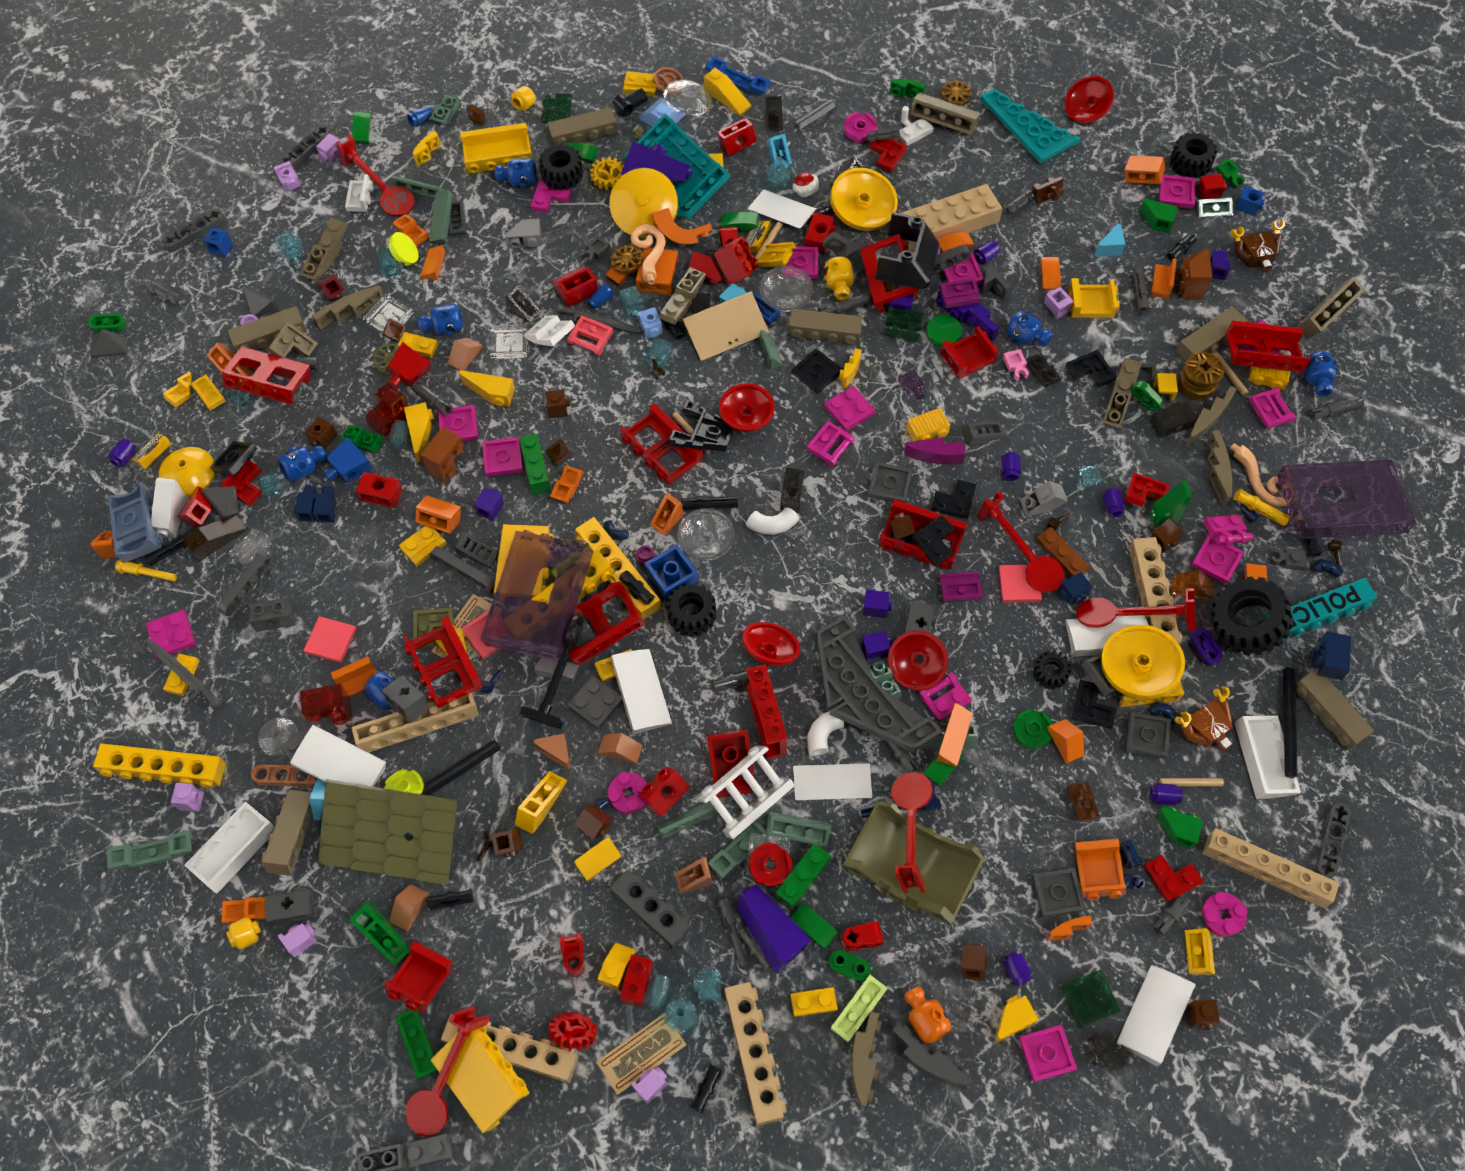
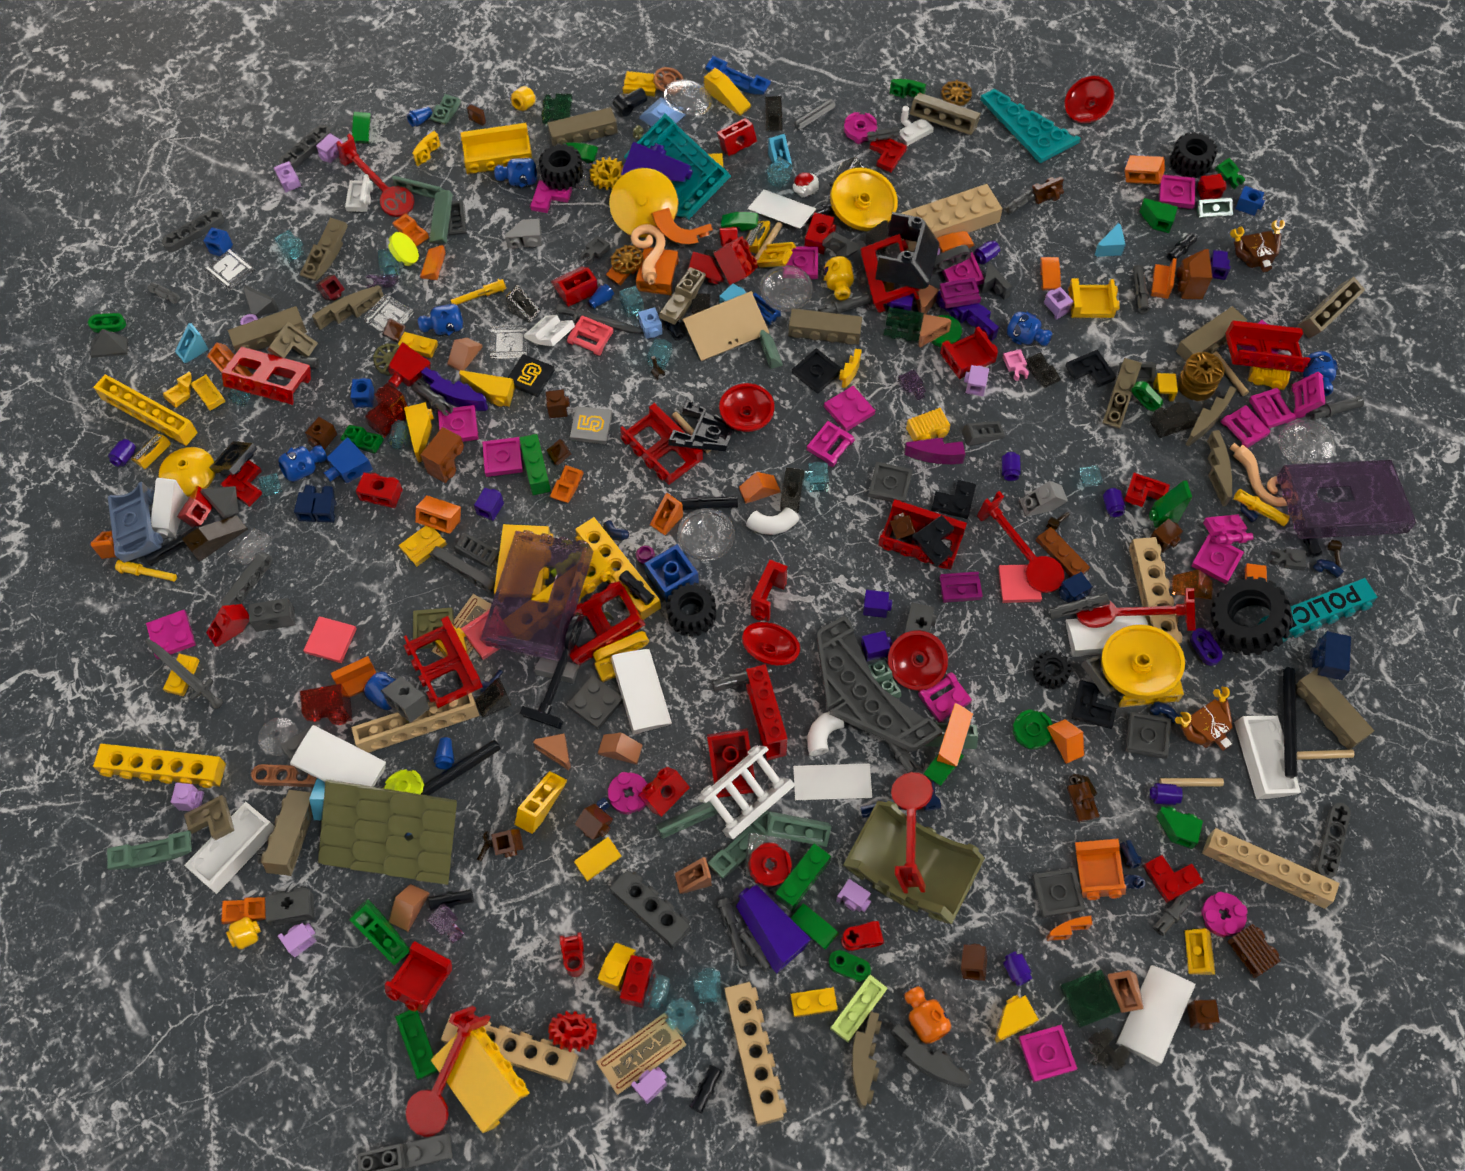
none -> yellow brick [93,374,198,446]
none -> medium azure slope [175,323,209,363]
none -> dark tan plate [184,795,235,840]
none -> tile [204,248,255,291]
none -> red slope [206,604,249,647]
none -> blue brick [350,378,375,408]
none -> clear purple plate [366,274,399,288]
none -> dark purple slope [421,367,488,411]
none -> clear purple plate [427,904,465,943]
none -> blue cone [434,737,454,769]
none -> yellow pin [451,279,506,305]
none -> clear smoke slope [475,678,511,718]
none -> black tile [508,354,555,397]
none -> light grey tile [570,406,613,444]
none -> yellow beam [593,631,649,662]
none -> orange slope [739,472,780,504]
none -> red panel [751,559,788,622]
none -> clear light blue brick [805,462,829,492]
none -> lavender brick [836,879,871,912]
none -> clear smoke slope [865,220,888,256]
none -> nougat slope [914,285,939,318]
none -> nougat slope [918,314,951,347]
none -> lavender brick [964,365,989,396]
none -> dark grey pin [1049,592,1110,620]
none -> dark brown arm [1069,774,1098,797]
none -> nougat slope [1108,970,1143,1013]
none -> dark pink plate [1220,405,1271,448]
none -> reddish brown brick [1227,924,1281,978]
none -> clear dish [1278,419,1336,468]
none -> dark pink plate [1292,372,1325,418]
none -> tan bar [1297,750,1354,760]

